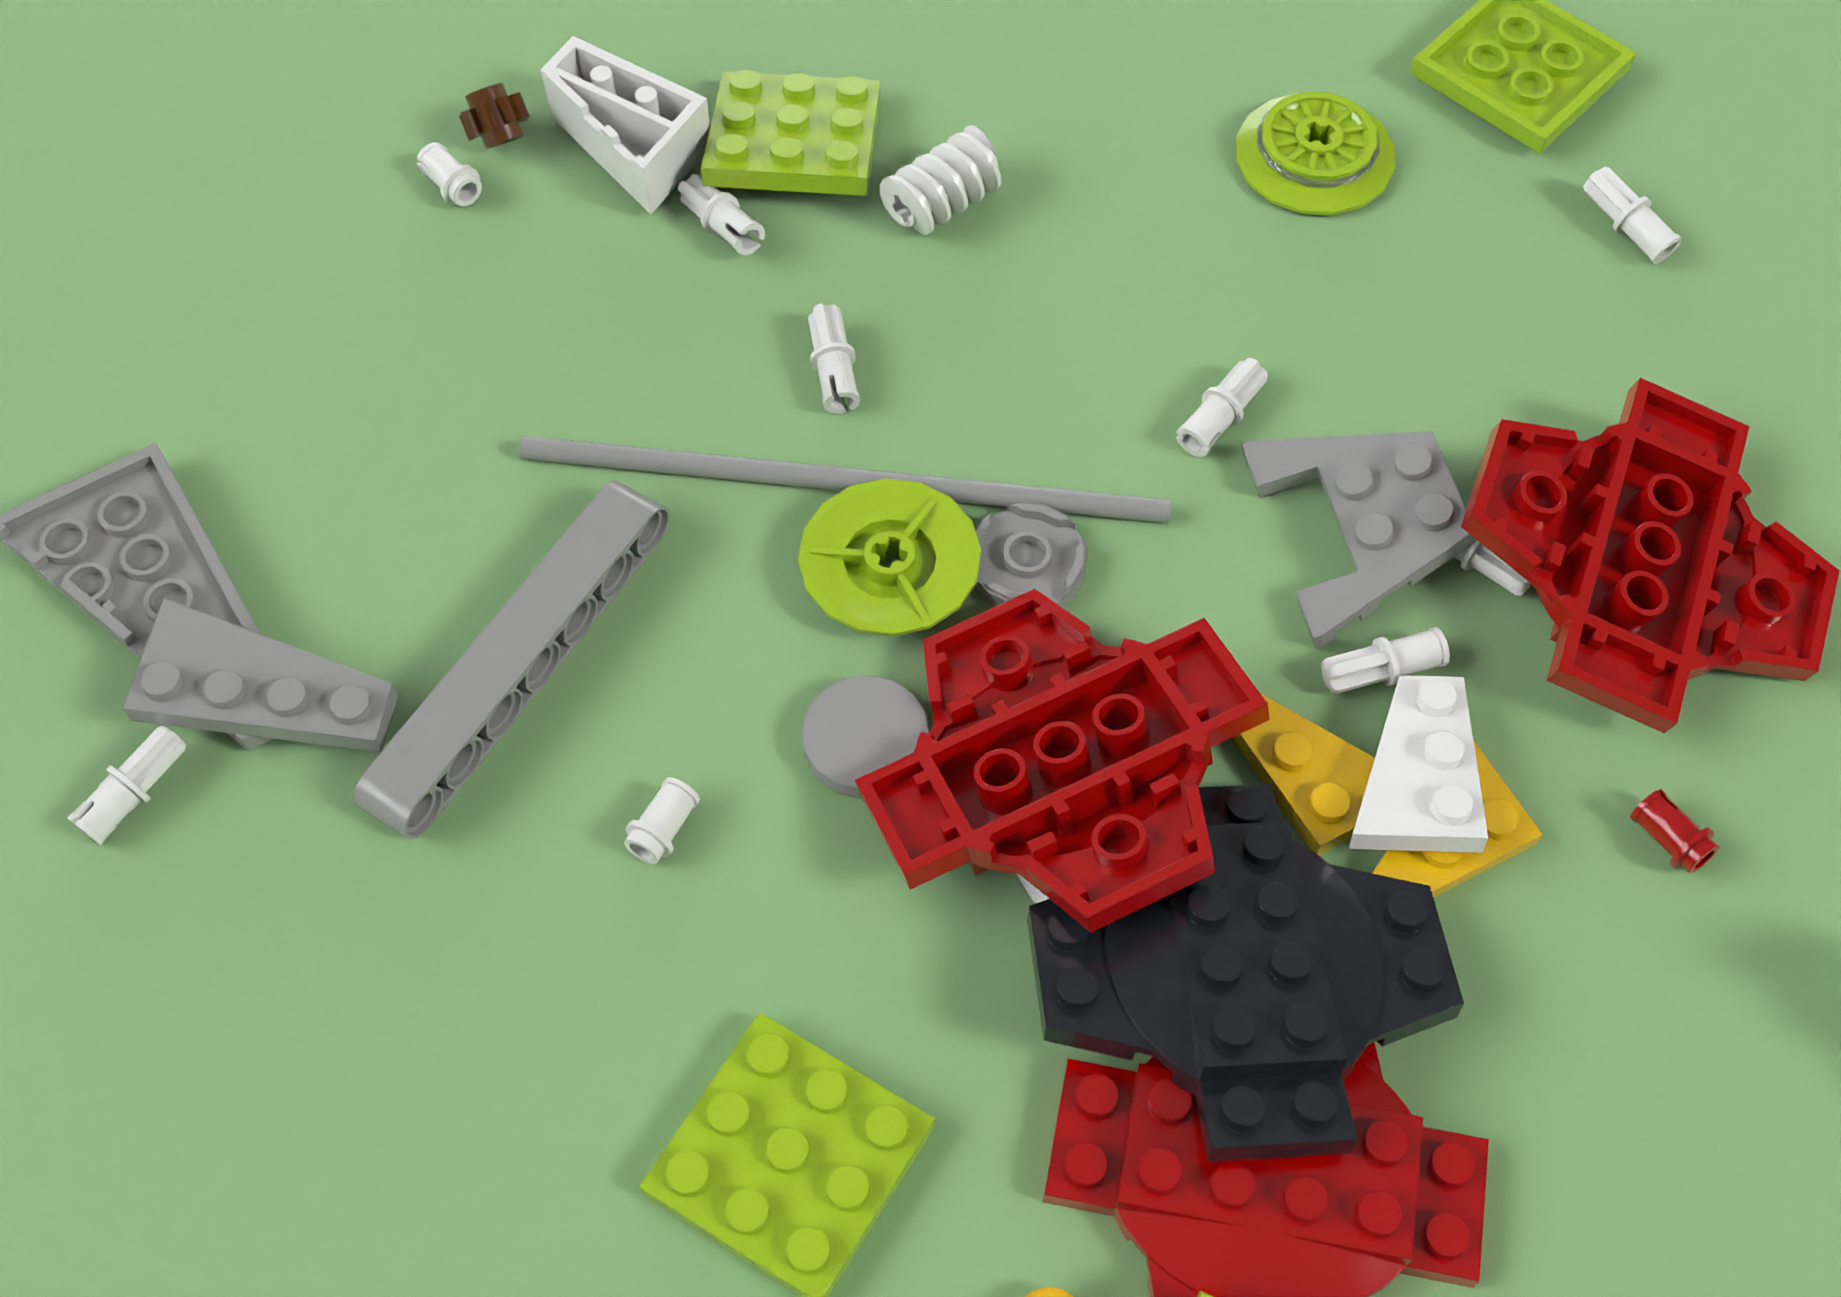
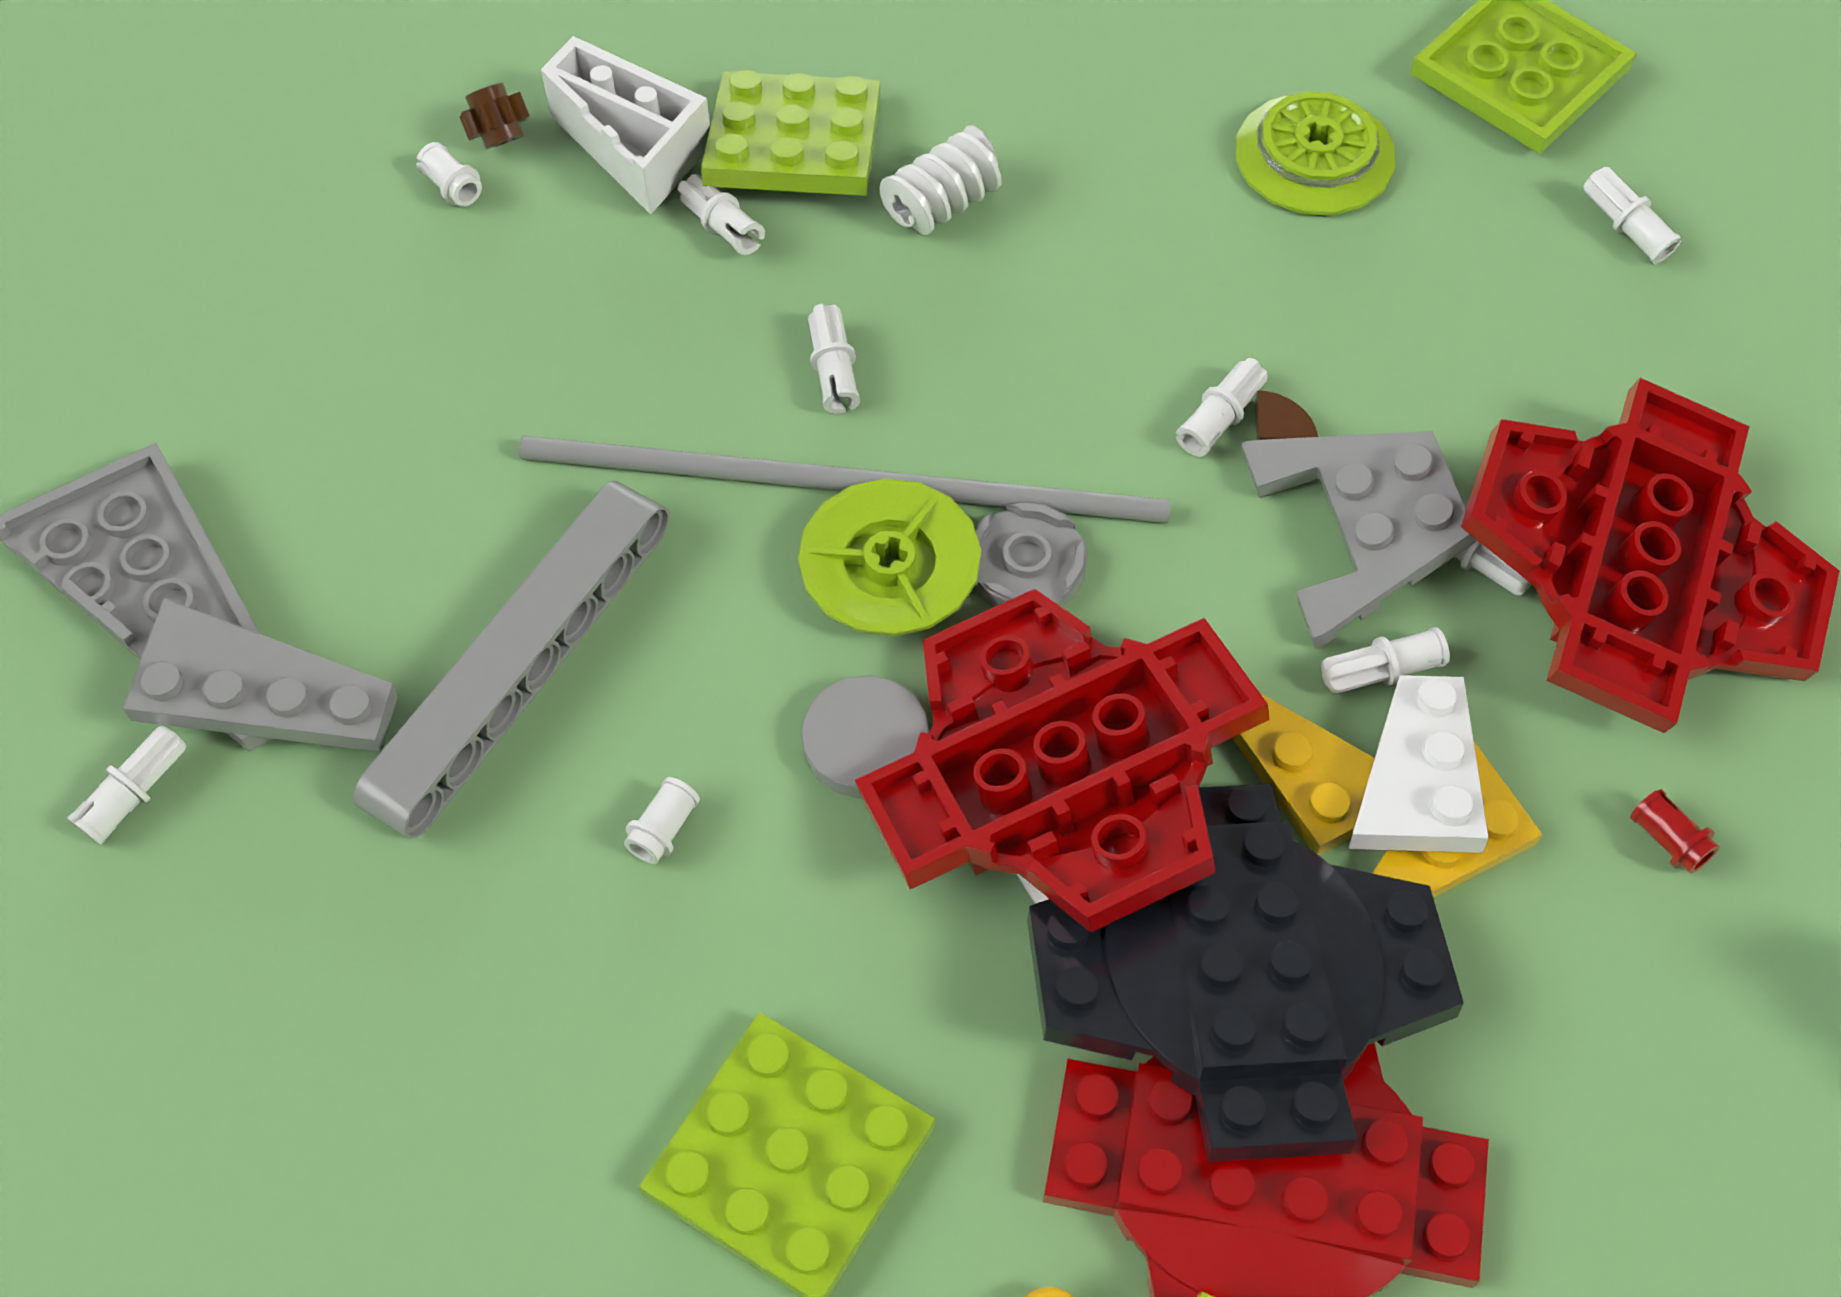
none -> reddish brown tile [1255,390,1318,440]

